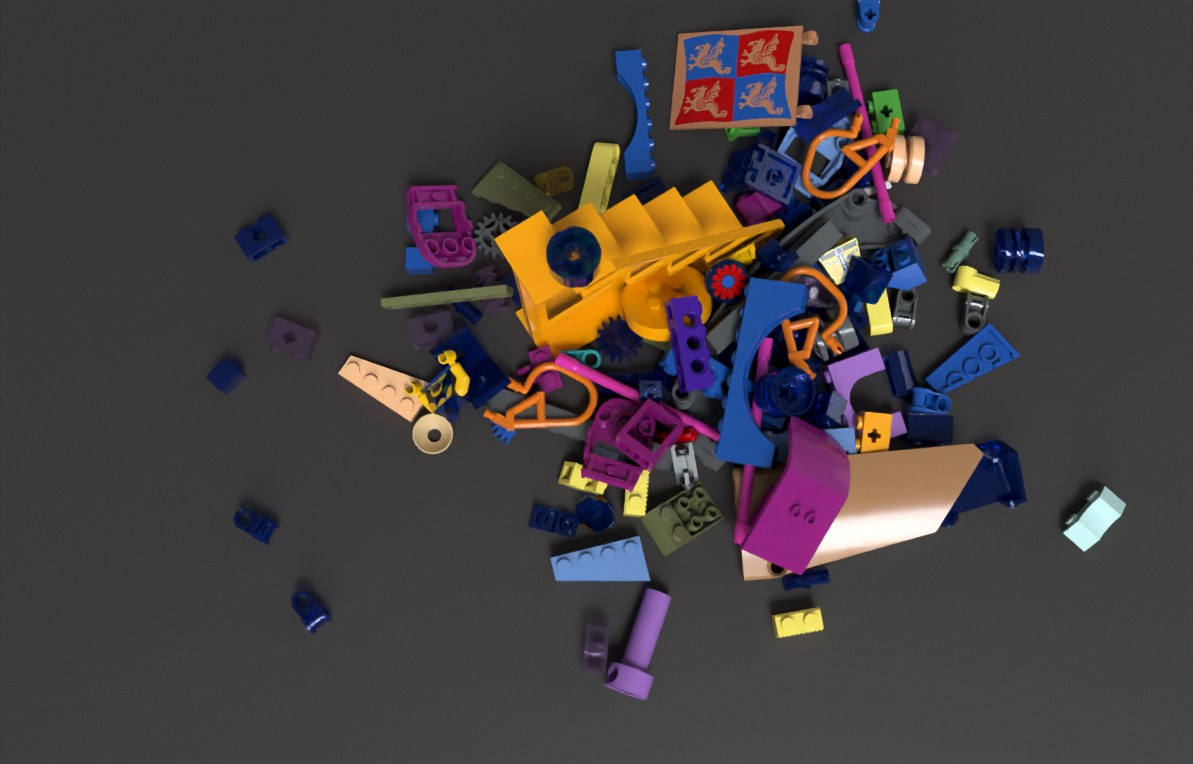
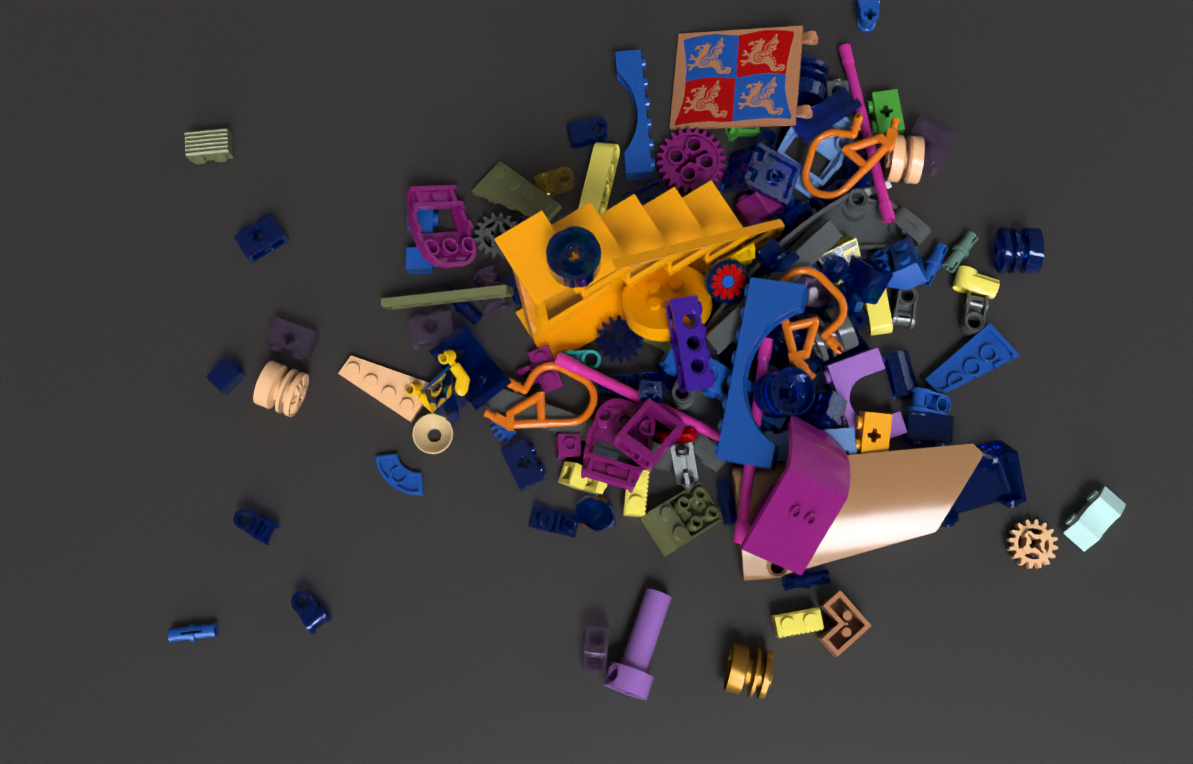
medium blue wedge [550,536,650,582] -> none
none -> blue pin [168,623,218,642]
none -> olive brick [184,128,233,164]
none -> light nougat wheel [253,360,309,417]
none -> blue tile [375,453,424,496]
none -> clear blue brick [500,439,547,493]
none -> magenta bracket [556,434,581,460]
none -> clear blue piece [566,118,609,149]
none -> magenta gear [656,127,726,196]
none -> clear blue axle [716,480,737,526]
none -> pearl gold wheel [723,643,774,700]
none -> nougat brick [818,590,872,657]
none -> clear blue gear [821,255,851,284]
none -> blue pin [922,242,949,287]
none -> light nougat gear [1006,519,1058,569]

